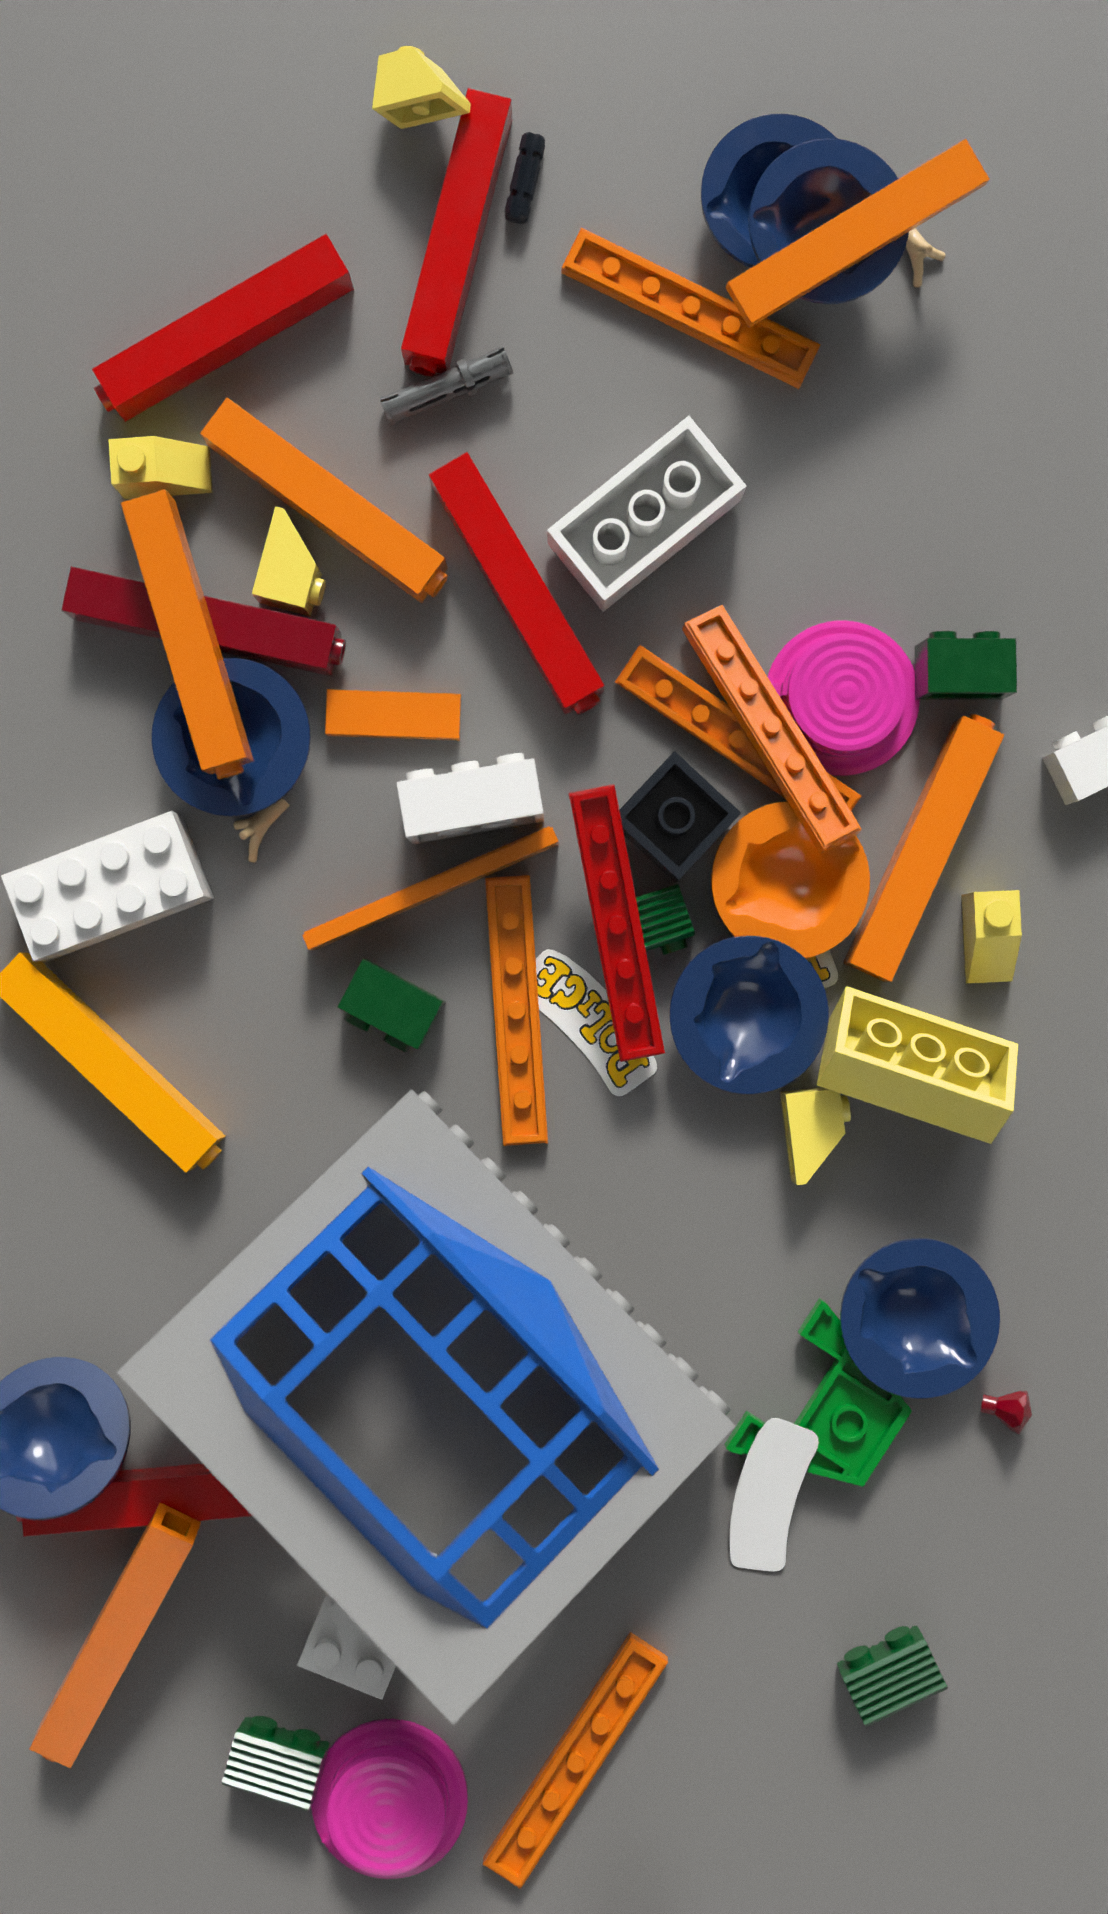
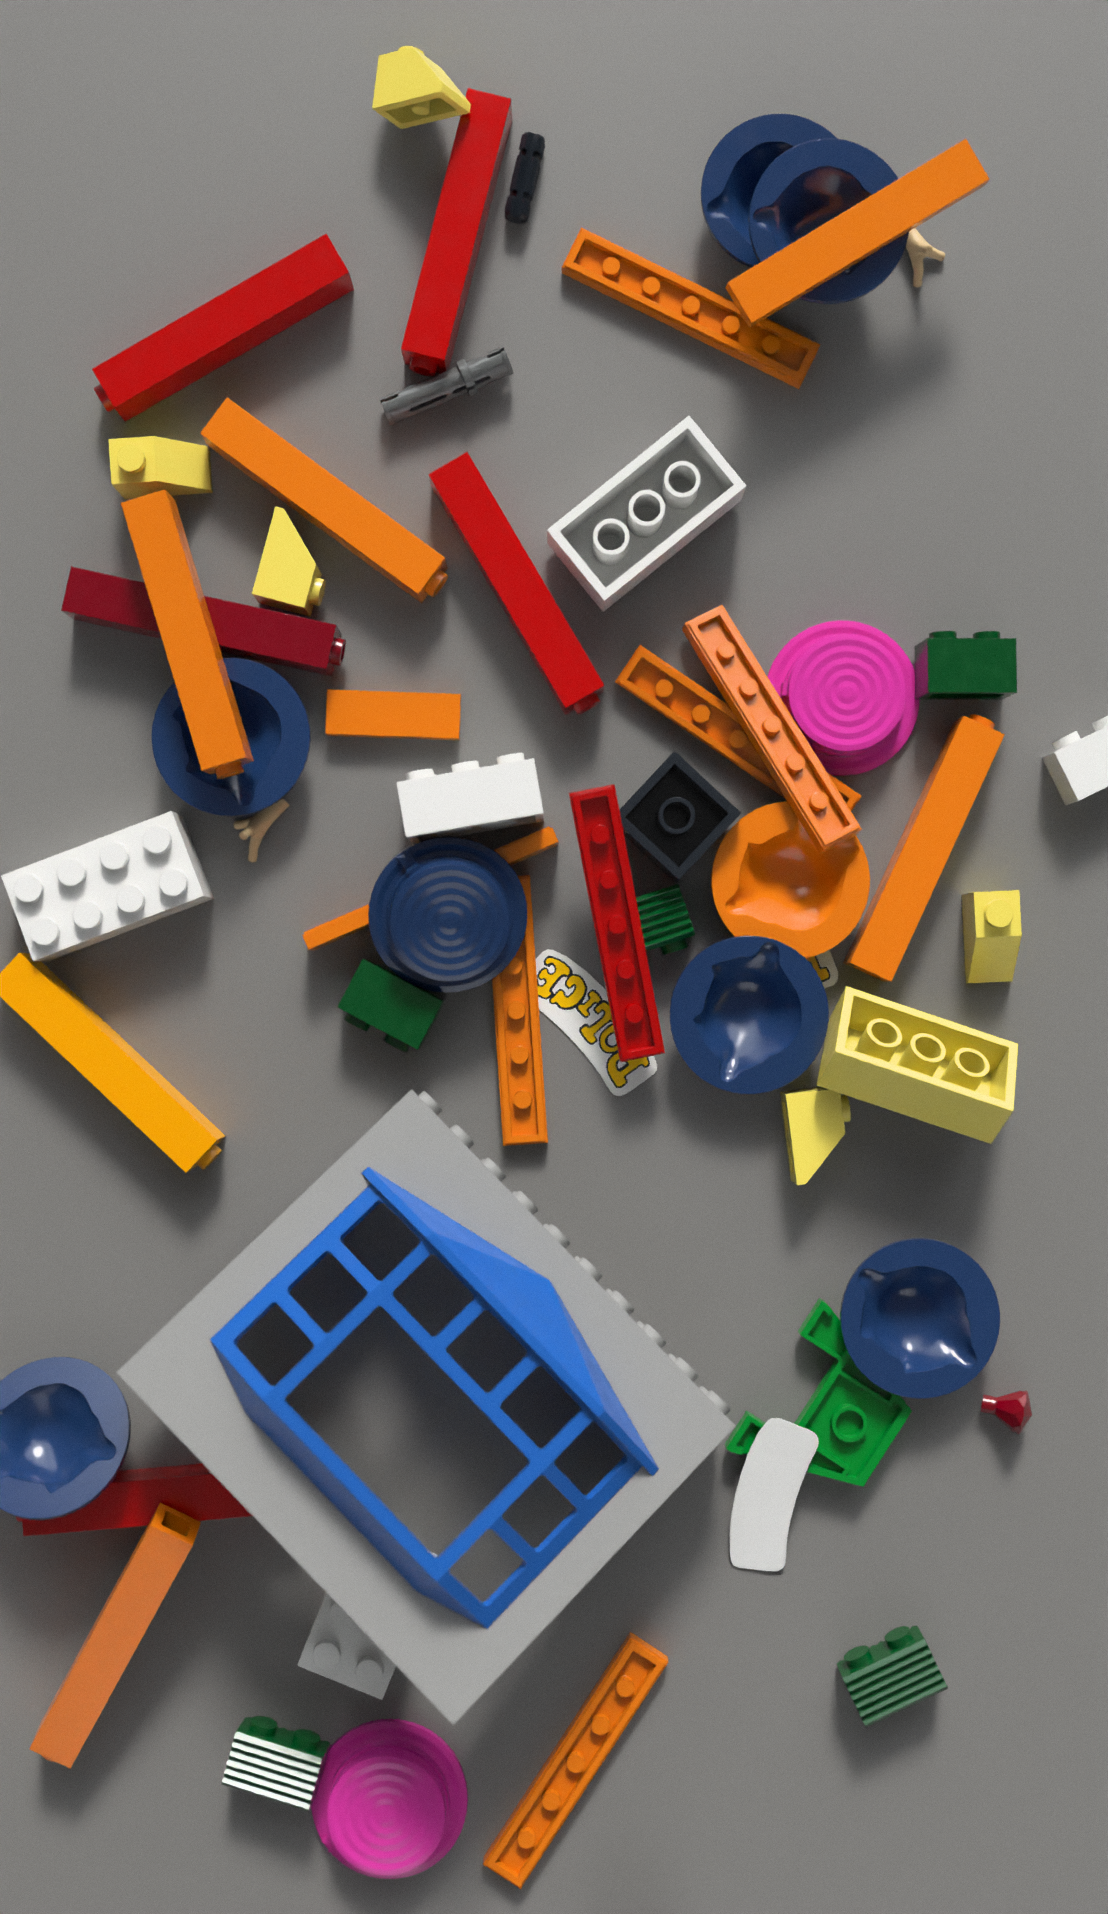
none -> dark blue piece [368,836,527,993]

